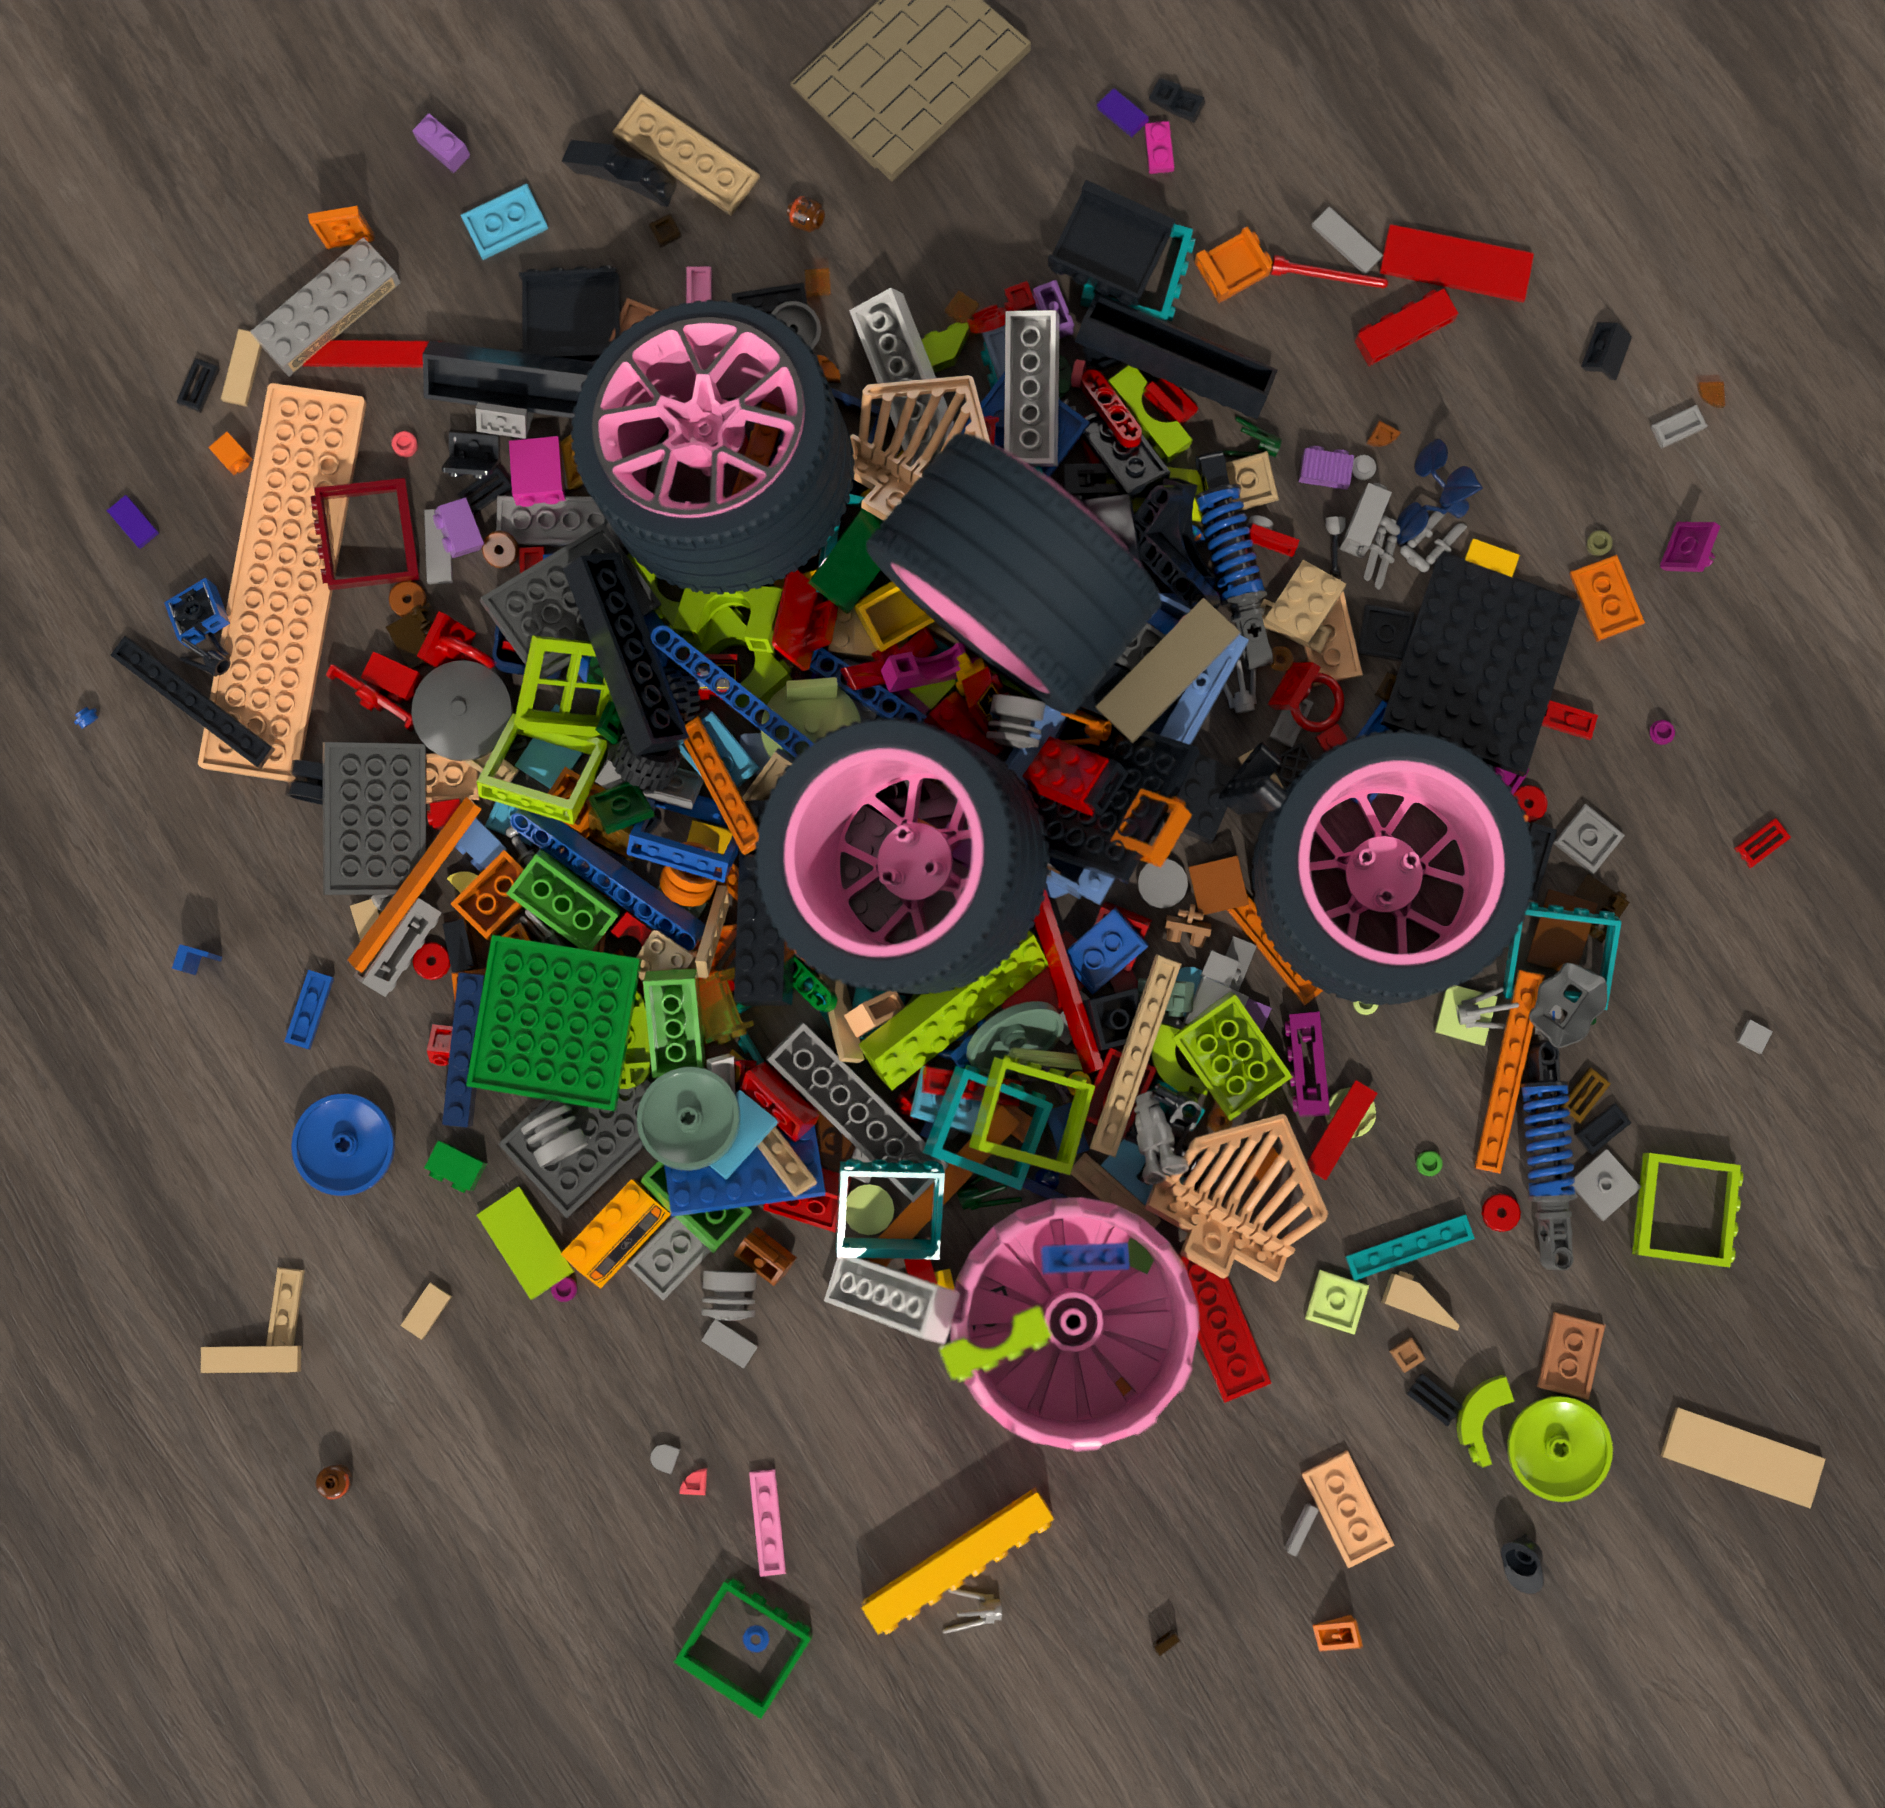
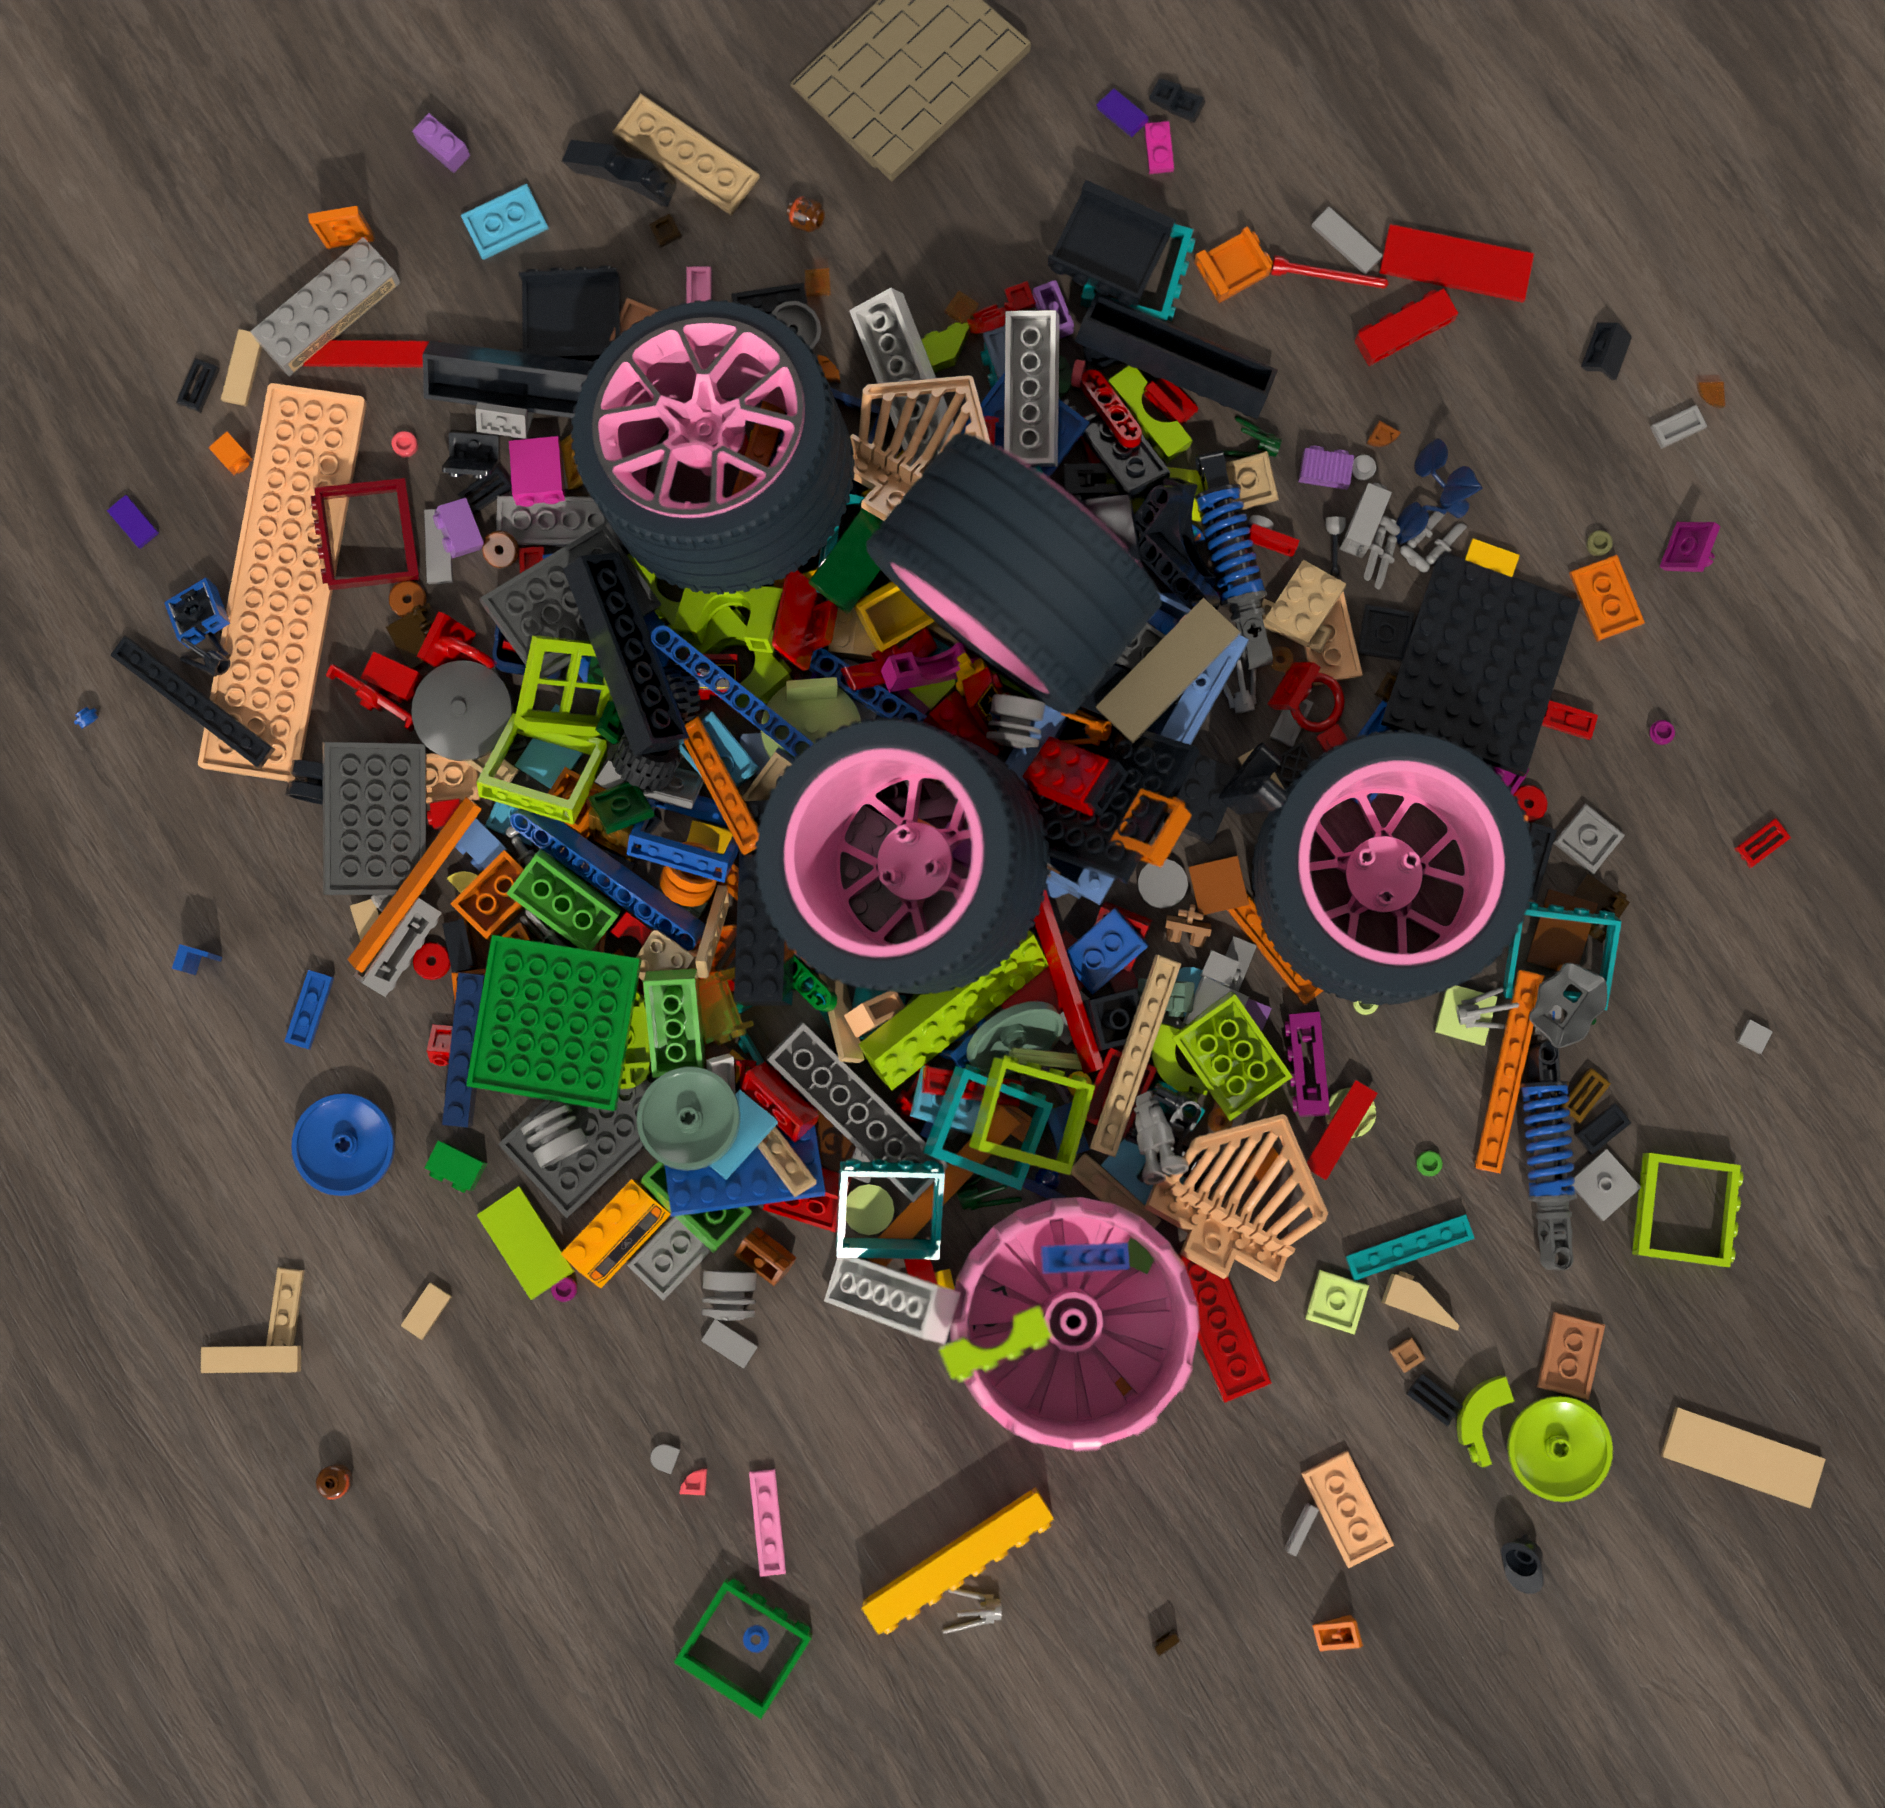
red piece [1481,1194,1521,1232] -> none

